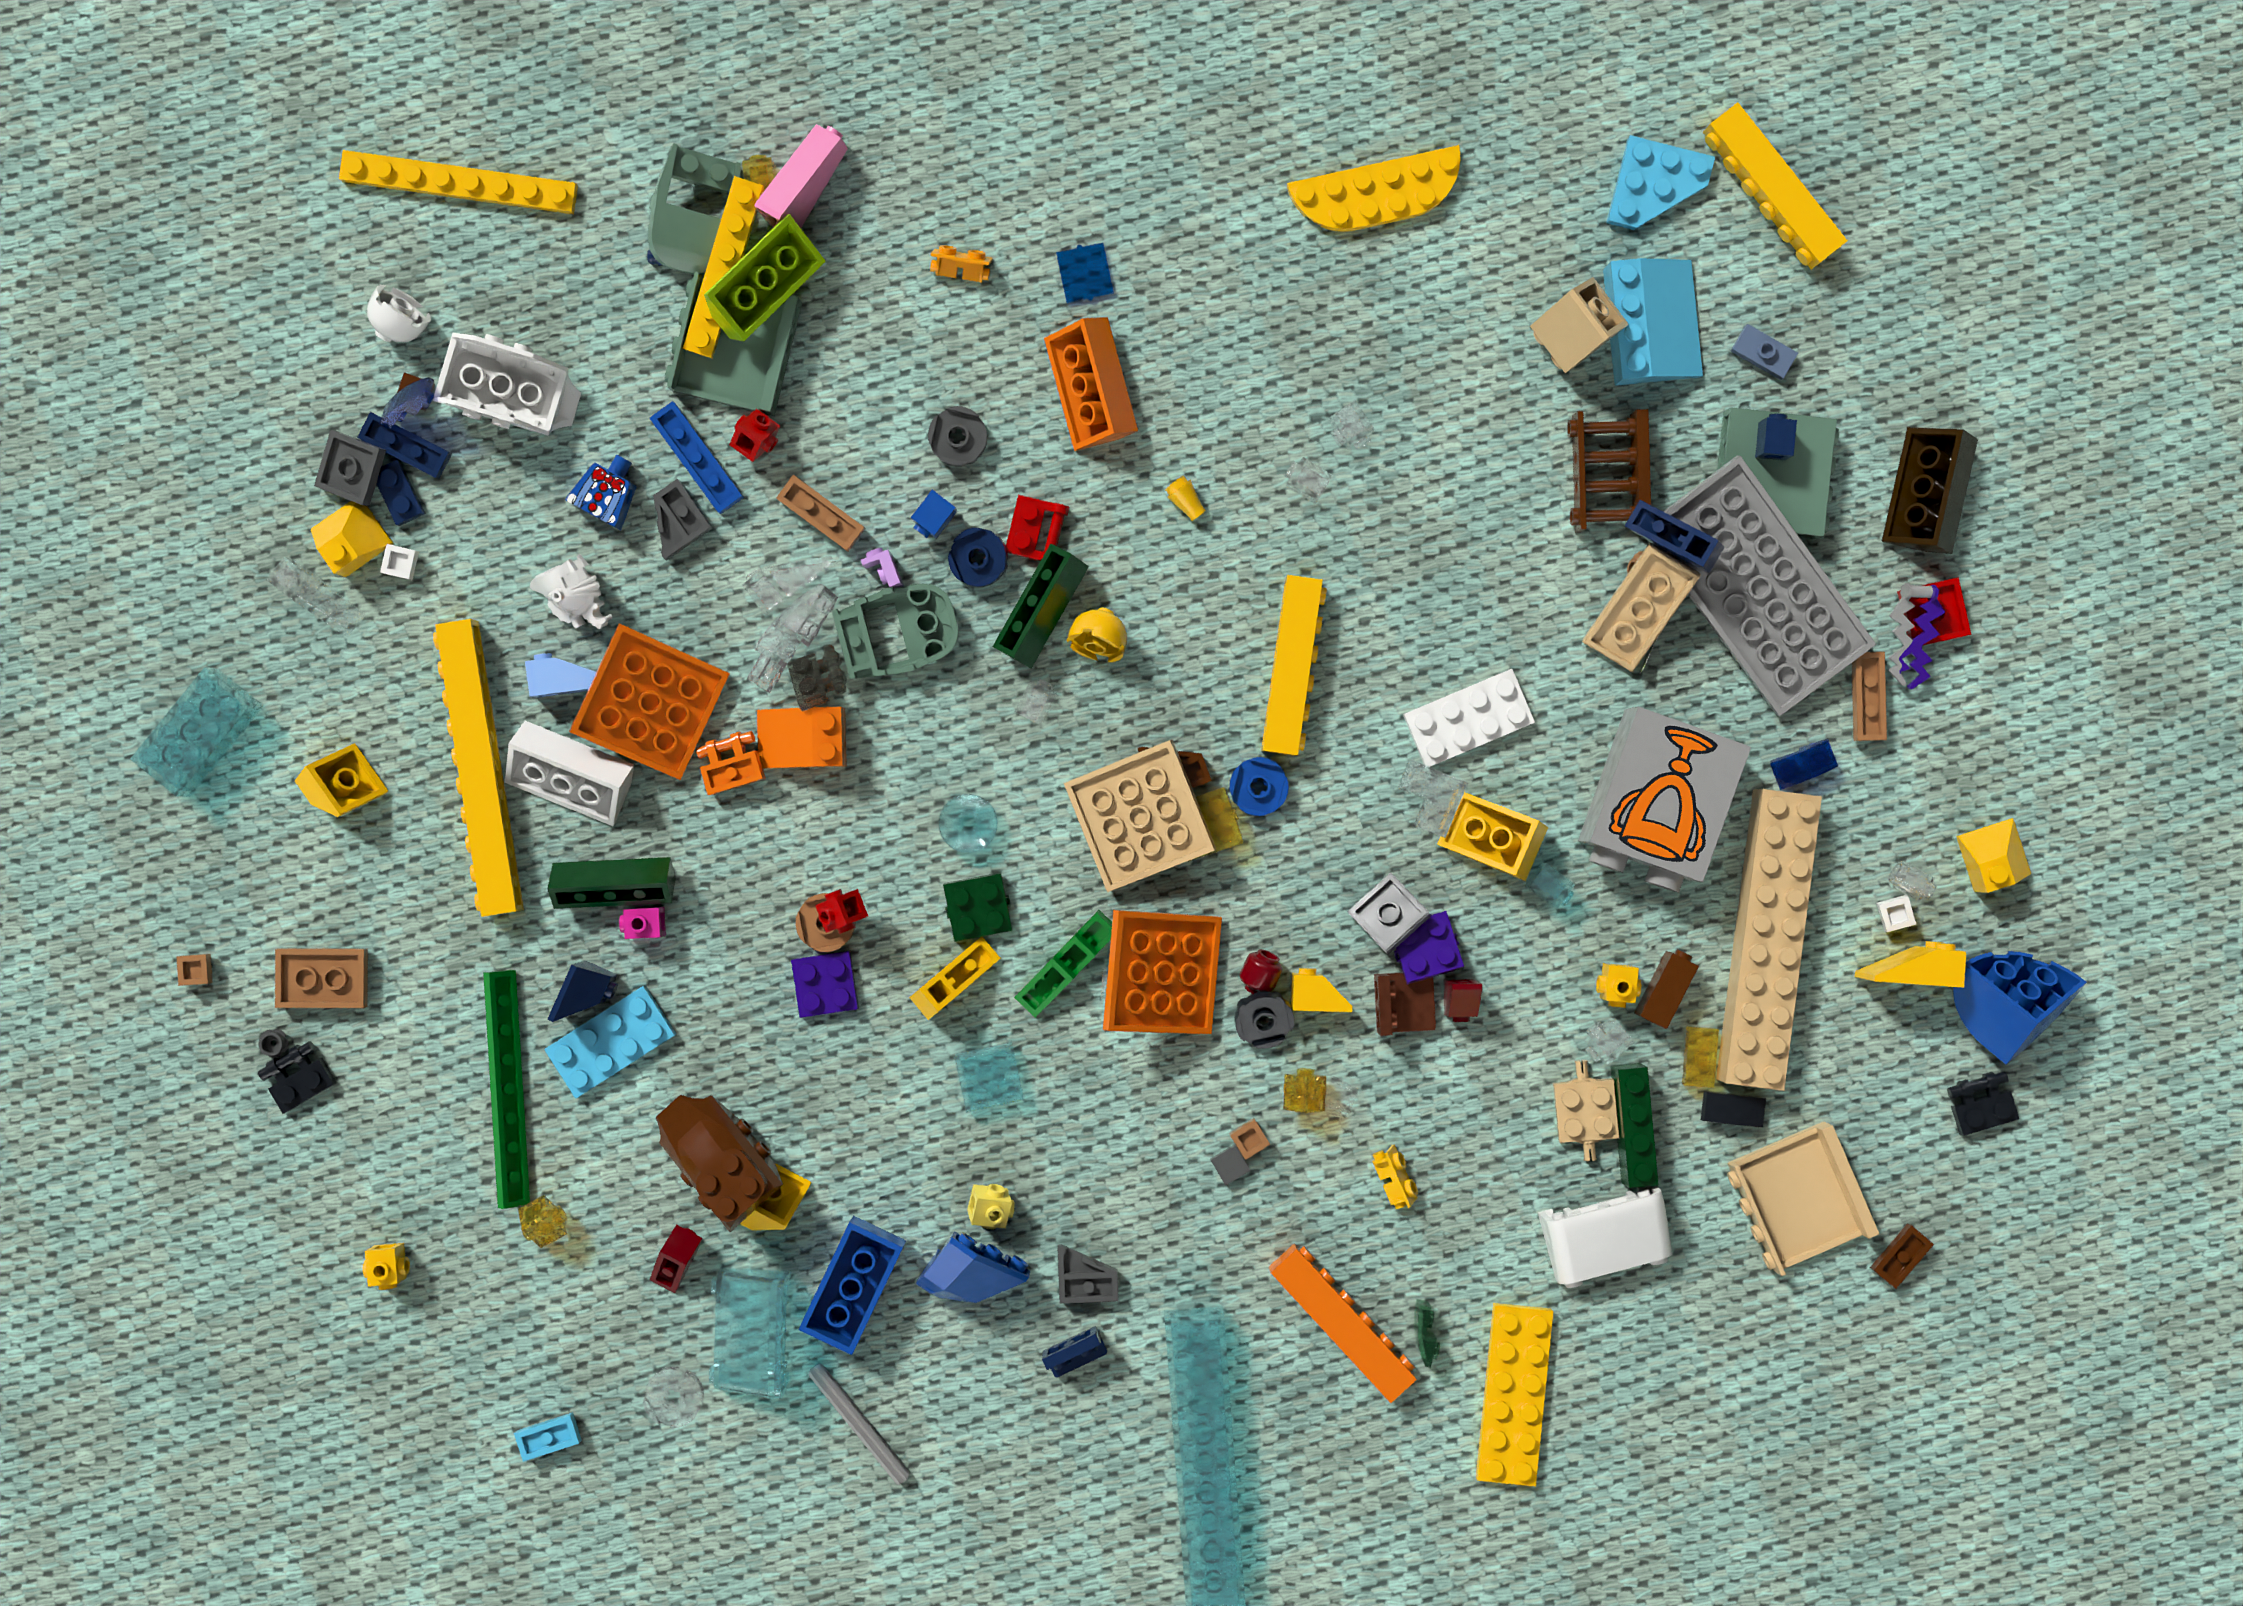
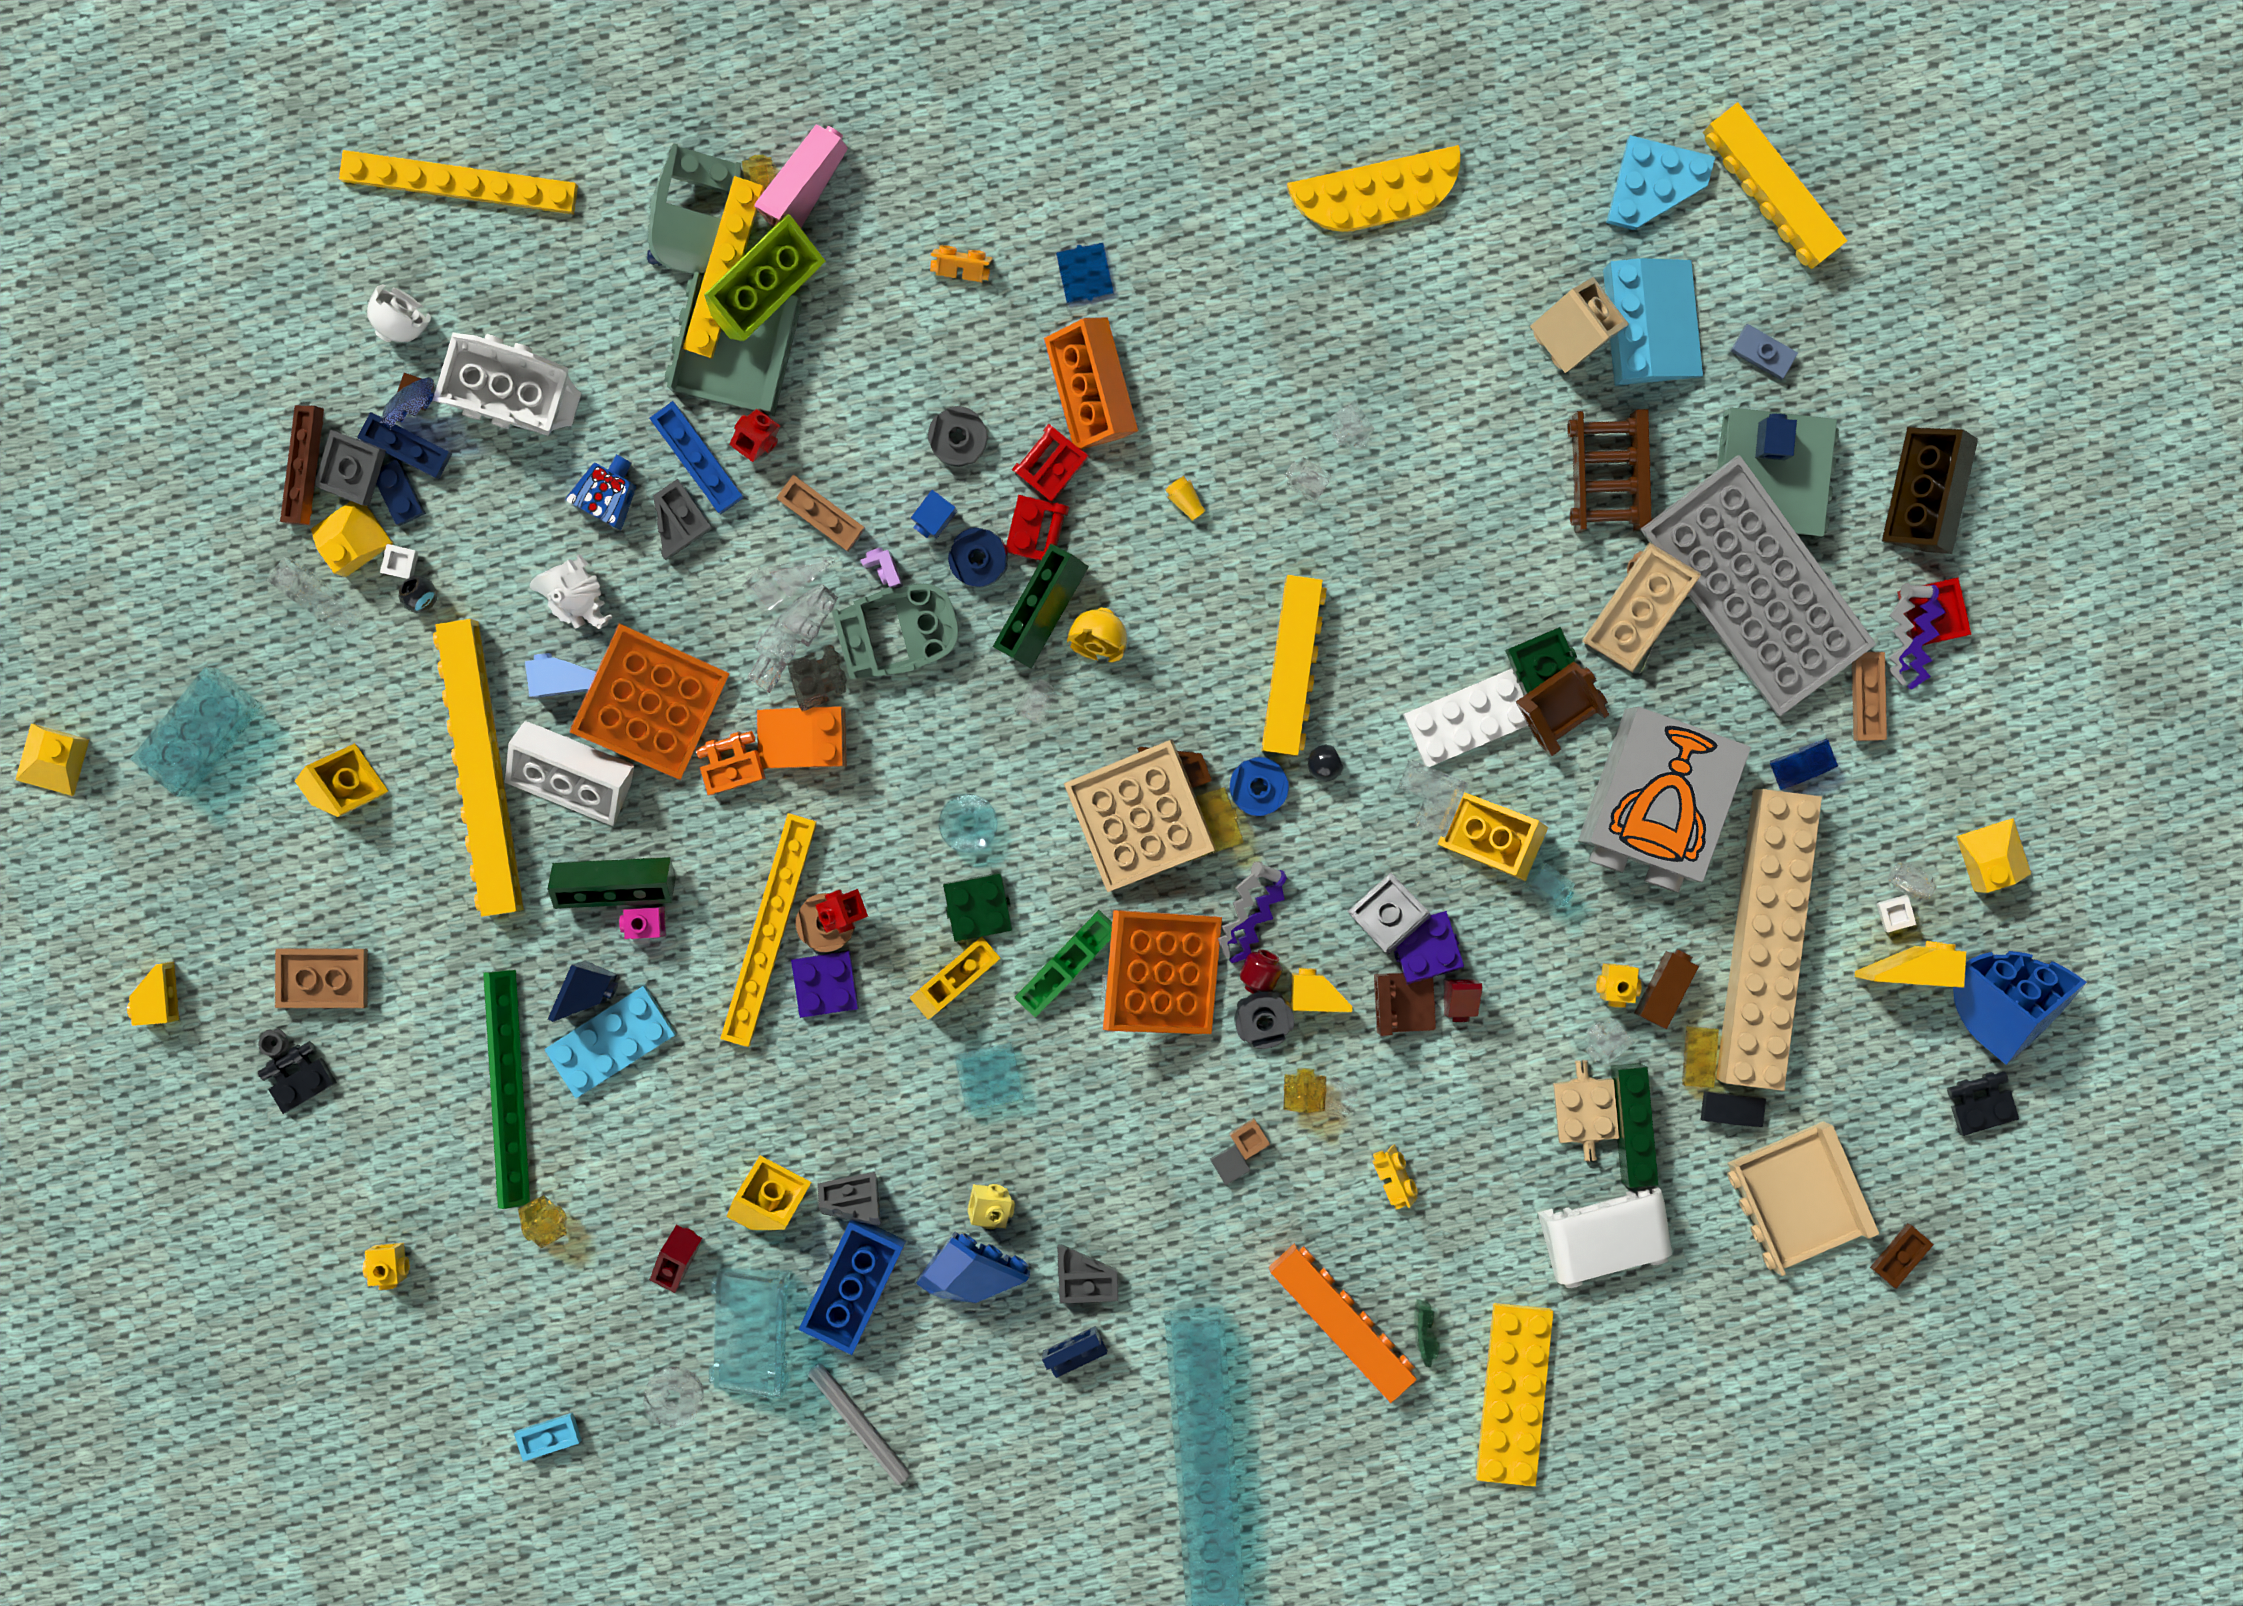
medium nougat plate [176,954,213,986] -> none
reddish brown slope [656,1095,783,1232] -> none
dark blue slope [1625,500,1725,573] -> none
none -> yellow slope [15,724,90,796]
none -> yellow slope [127,962,179,1026]
none -> copper plate [280,405,324,525]
none -> black piece [398,576,437,613]
none -> yellow plate [720,813,818,1047]
none -> dark grey wing [817,1172,881,1225]
none -> red plate [1011,424,1089,503]
none -> piece [1218,861,1287,963]
none -> black piece [1307,744,1344,782]
none -> dark green plate [1505,627,1577,696]
none -> reddish brown panel [1516,662,1609,756]

